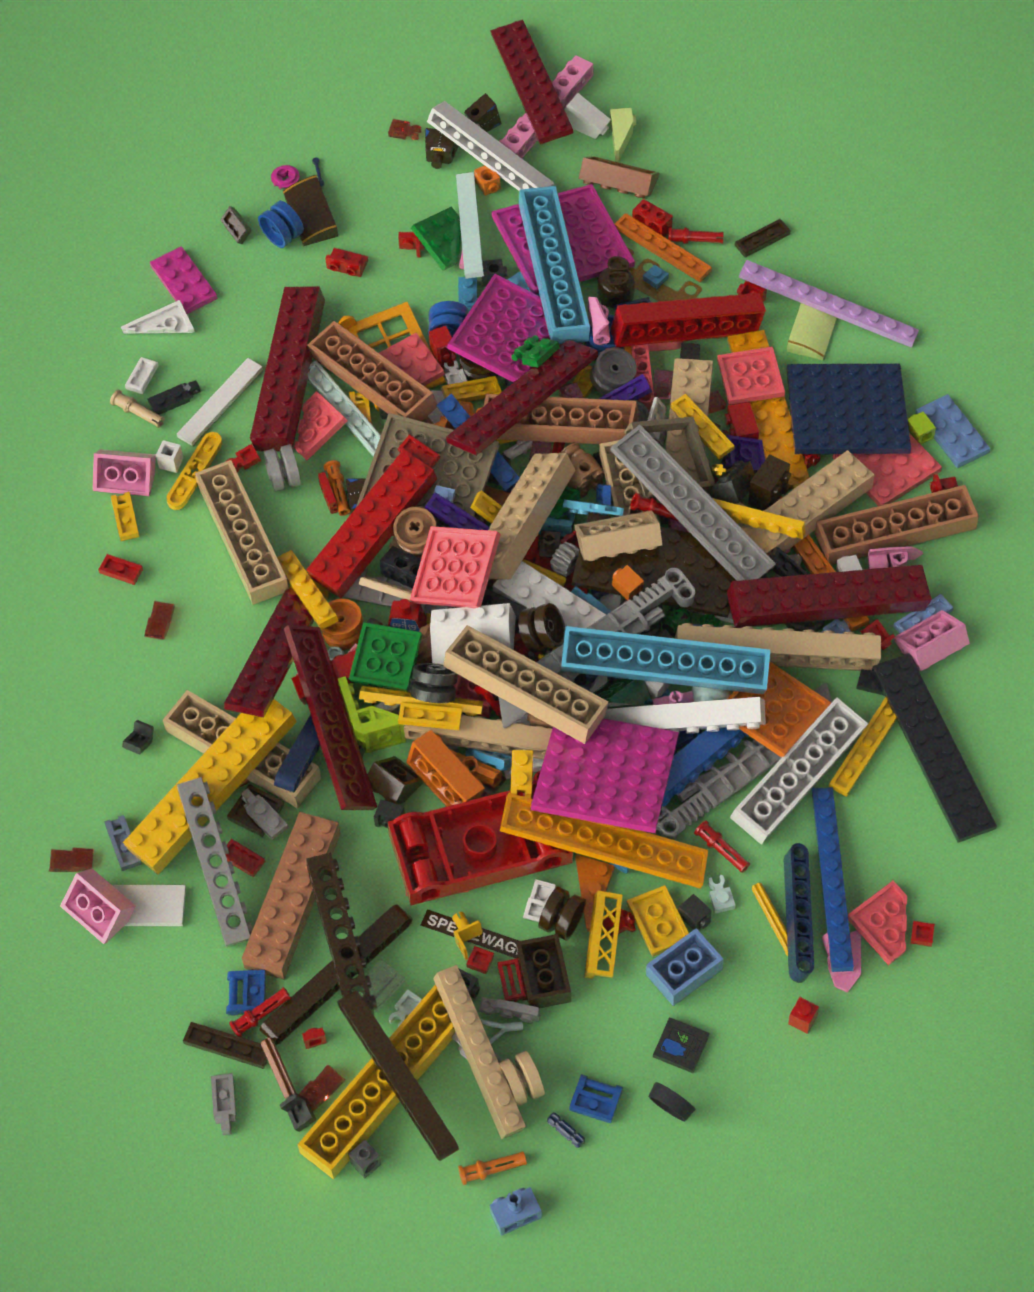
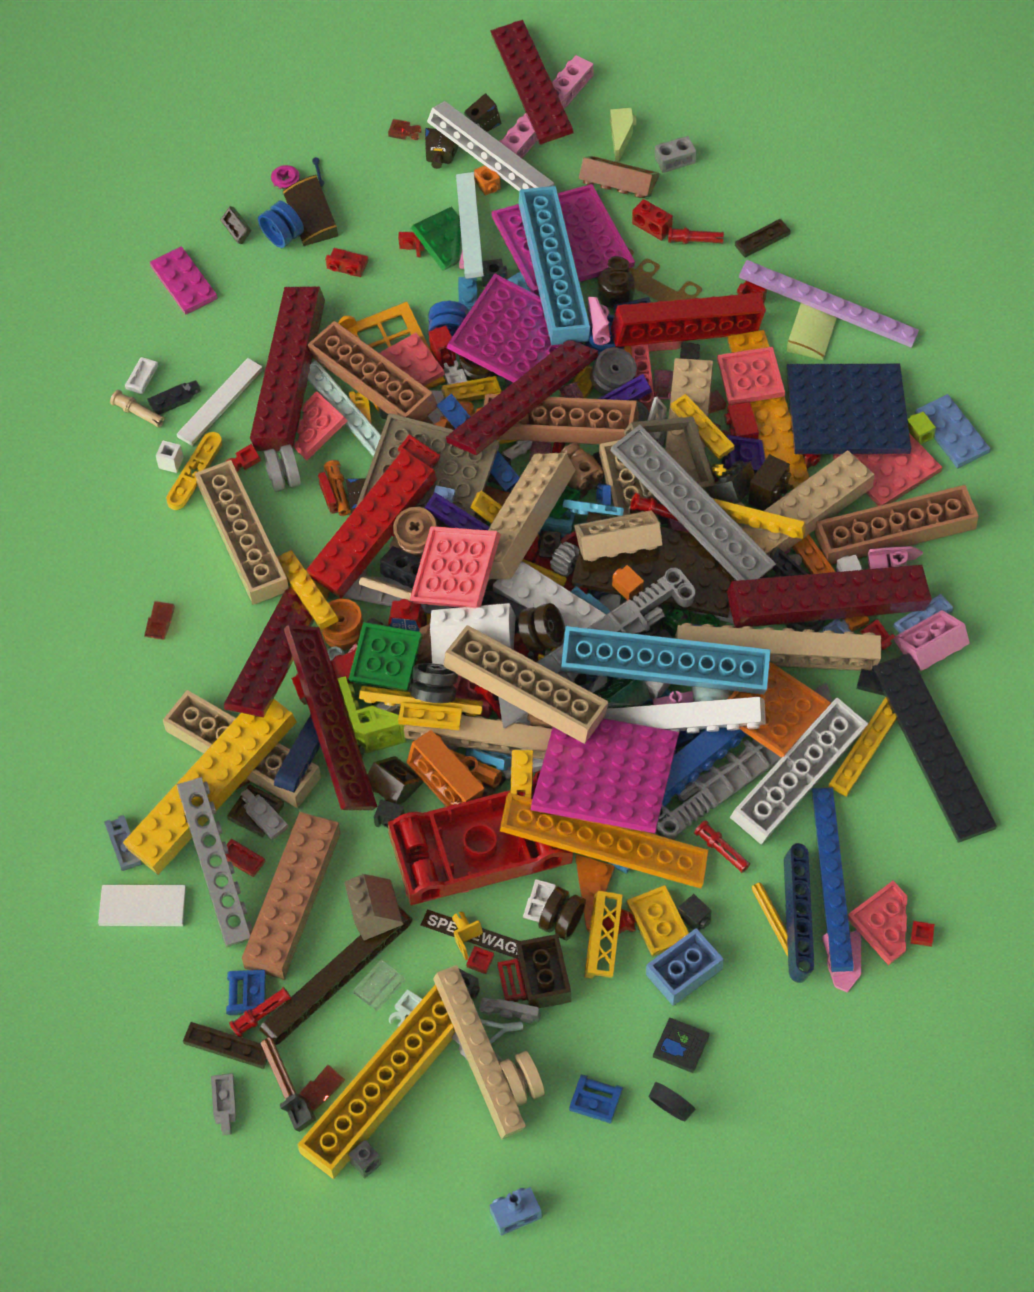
clear red slope [49,847,94,872] -> none
bright pink slope [60,869,136,944] -> none
bright pink slope [93,449,156,496] -> none
red plate [98,554,143,585] -> none
yellow plate [111,491,140,541] -> none
white wing [121,300,195,334] -> none
pearl dark grey bracket [122,720,154,755] -> none
red plate [302,1027,327,1049] -> none
dark brown brick [306,852,377,1015] -> none
dark brown beam [337,990,459,1161] -> none
orange pin [458,1151,527,1186] -> none
green plate [511,335,560,368] -> none
dark blue axle [547,1112,585,1148] -> none
white slope [564,92,611,139] -> none
orange plate [615,213,712,282] -> none
dark azure plate [643,265,669,289] -> none
light aqua plate [708,875,736,914] -> none
red brick [788,997,819,1034] -> none
red bracket [930,474,958,493] -> none
none -> dark tan slope [344,874,403,940]
none -> light grey brick [655,136,696,173]

